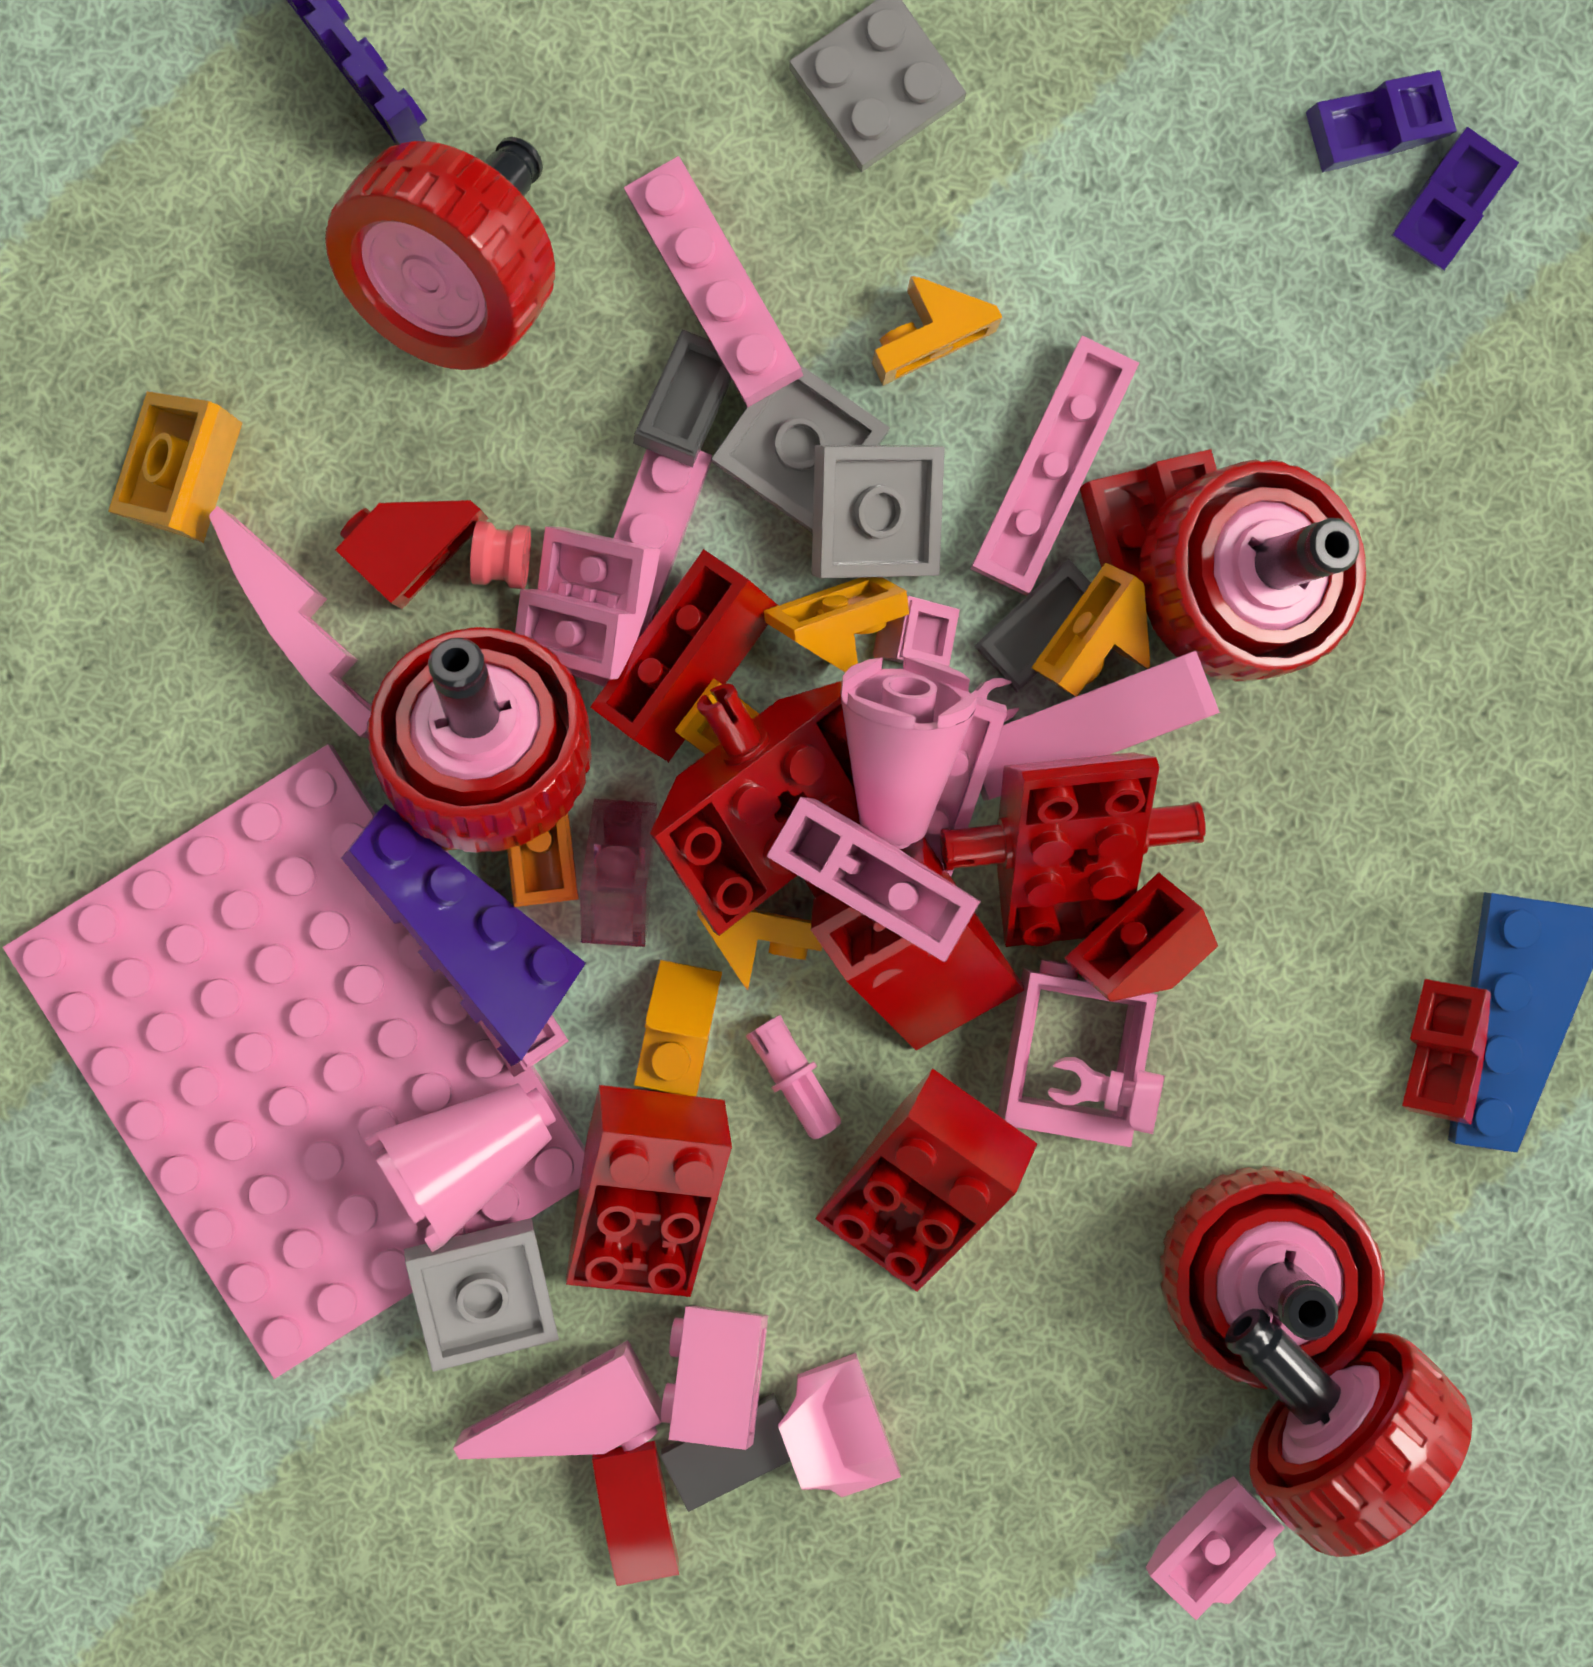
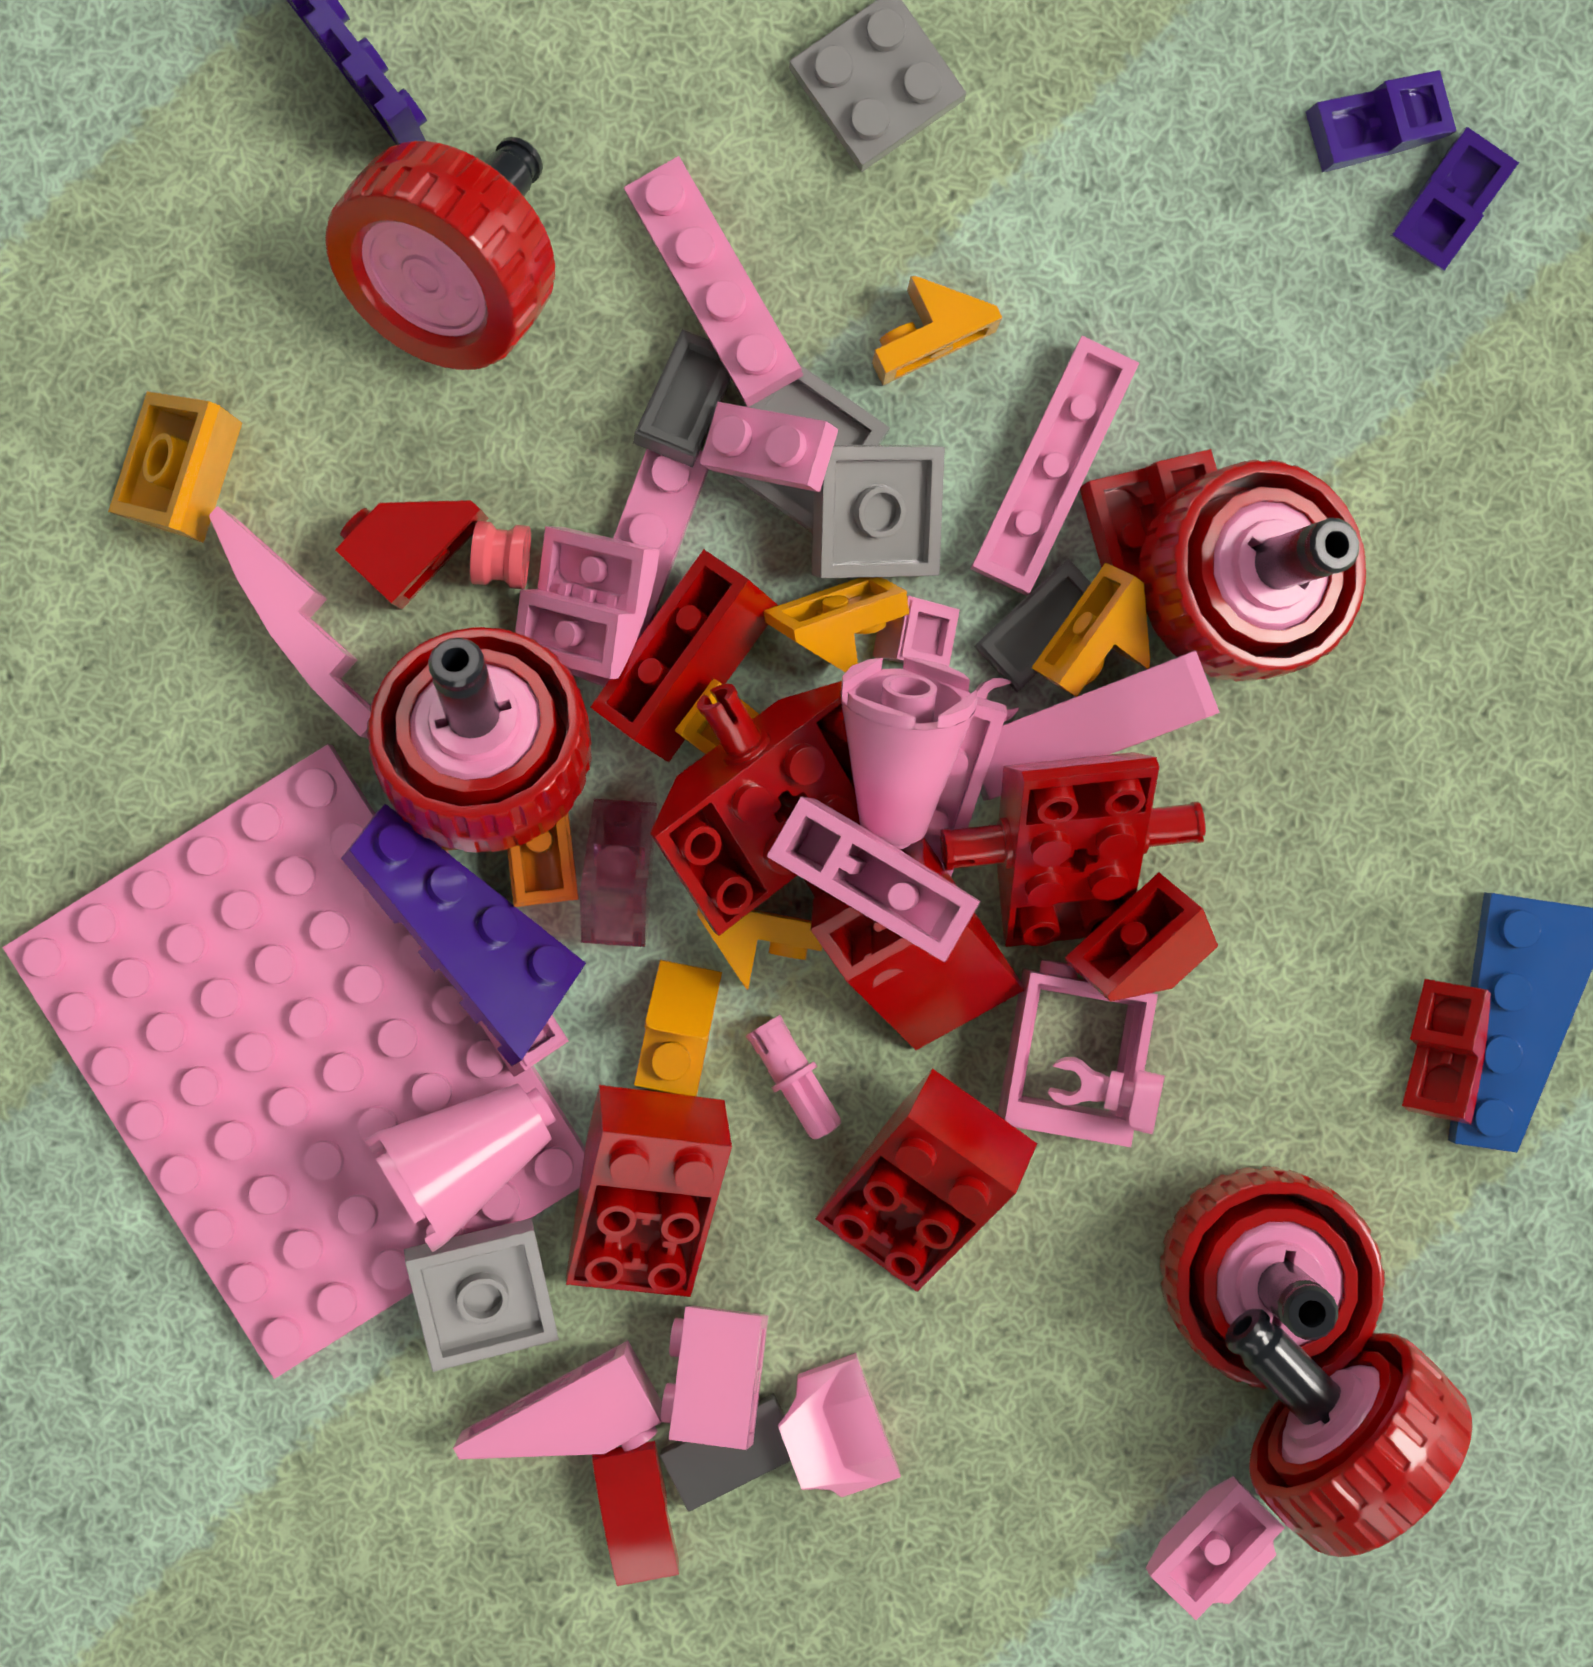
none -> bright pink plate [699,402,838,492]

